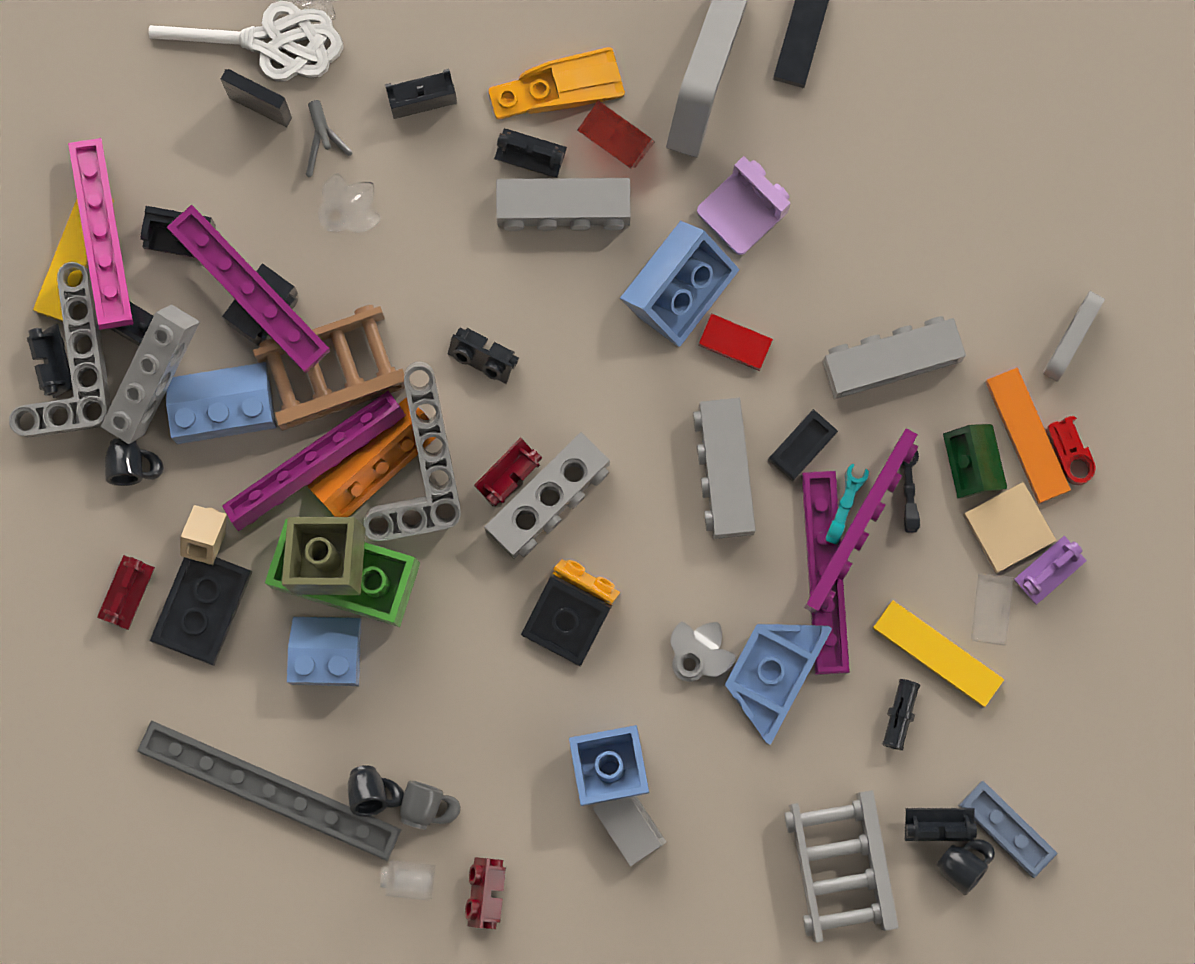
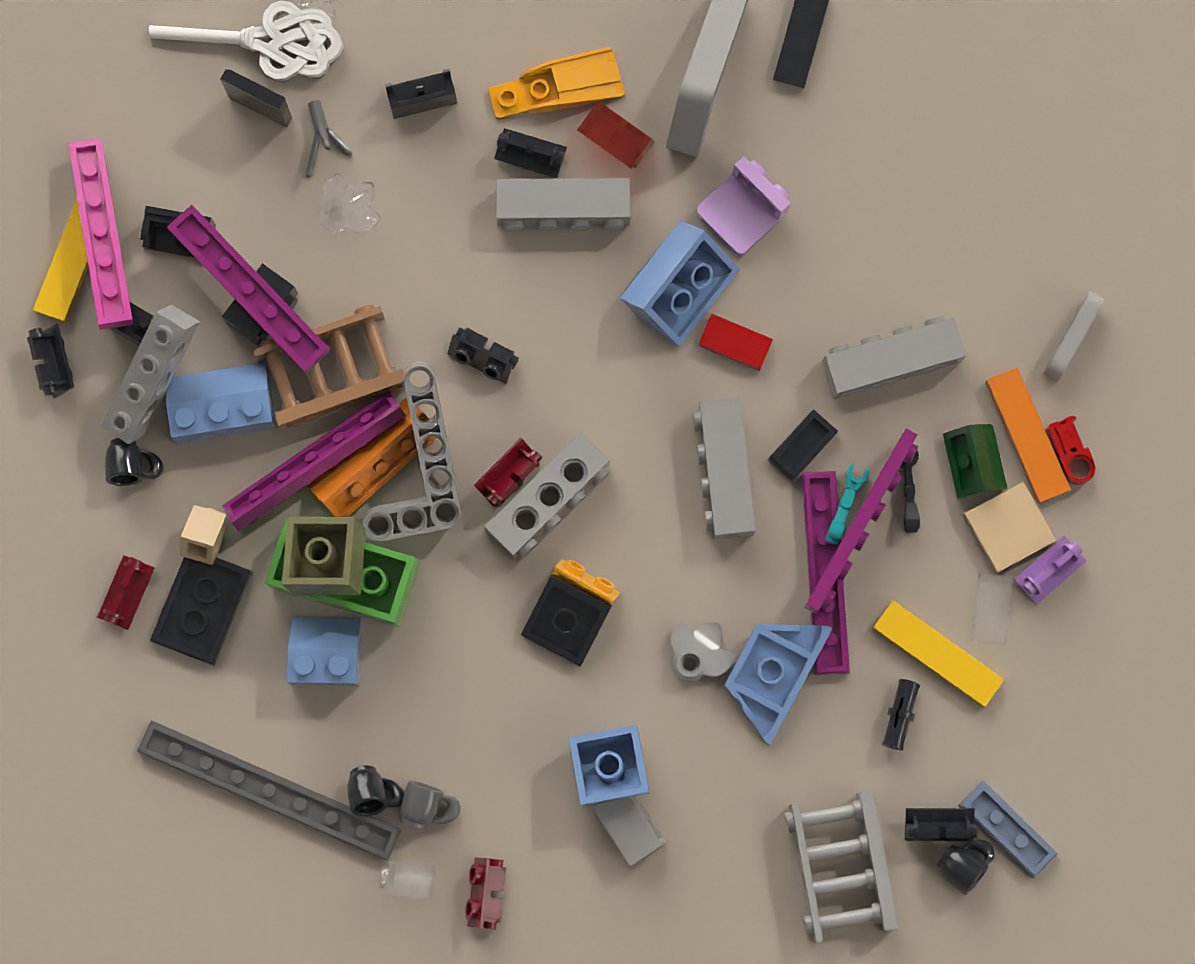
light grey beam [9,262,111,437] -> none

